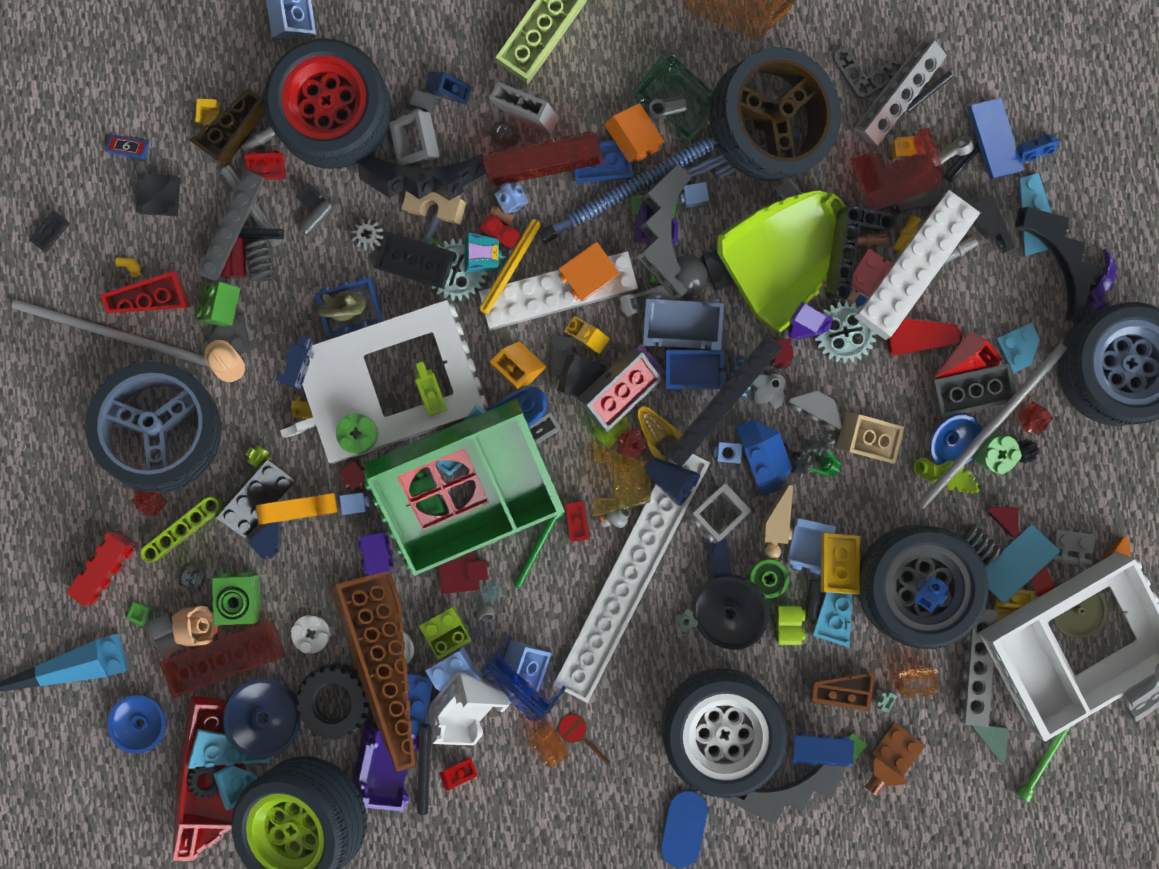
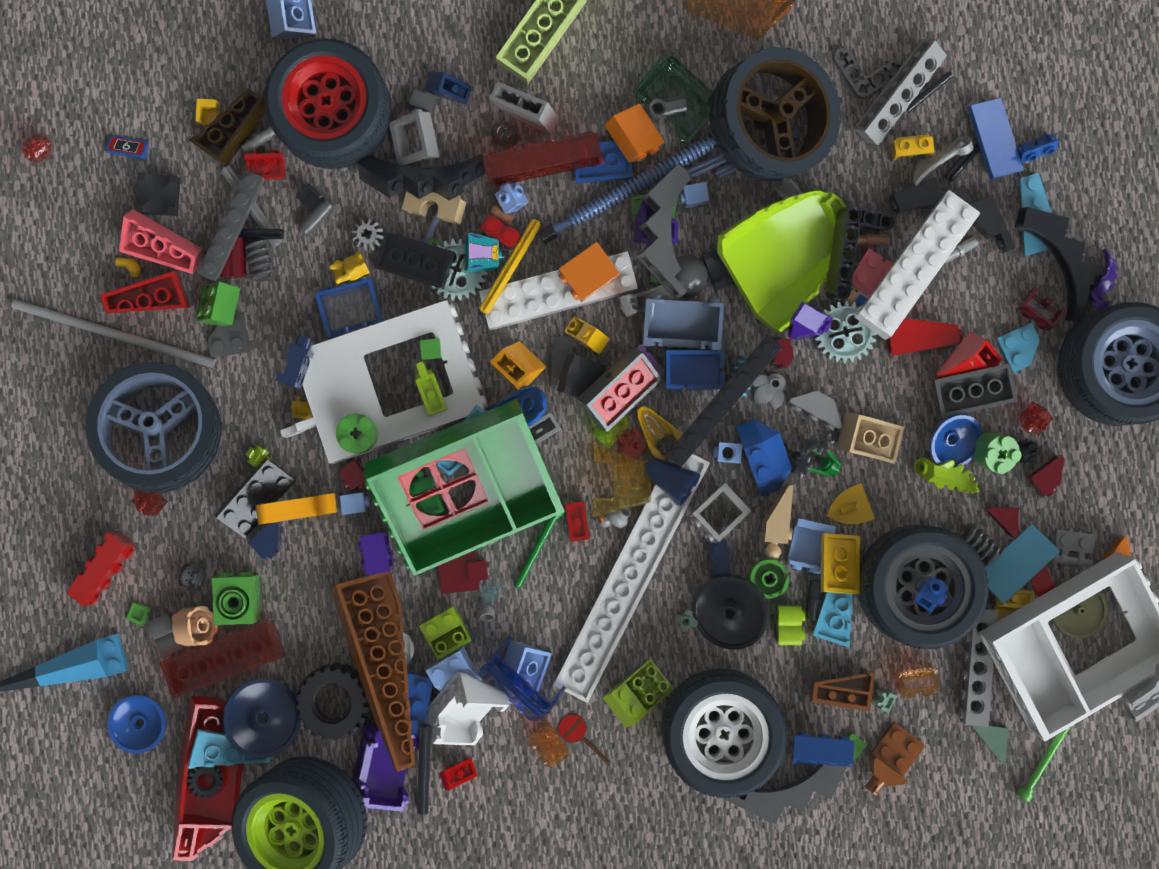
black plate [29,210,70,252] -> none
lime beam [141,497,223,562] -> none
light nougat piece [204,340,245,382] -> none
medium azure plate [214,765,257,810] -> none
white plate [291,615,331,653] -> none
olive piece [316,291,366,321] -> none
blue tile [661,790,708,868] -> none
clear red windscreen [850,127,941,210] -> none
yellow pin [892,215,921,254] -> none
light grey piece [917,343,1068,509] -> none
none -> clear red head [21,134,52,163]
none -> coral wedge [119,209,203,274]
none -> yellow animal [329,250,370,284]
none -> bright green tile [420,338,442,360]
none -> lime slope [602,659,674,728]
none -> yellow shield [827,483,875,524]
none -> dark red window [1018,287,1067,331]
none -> dark red slope [1026,455,1064,497]

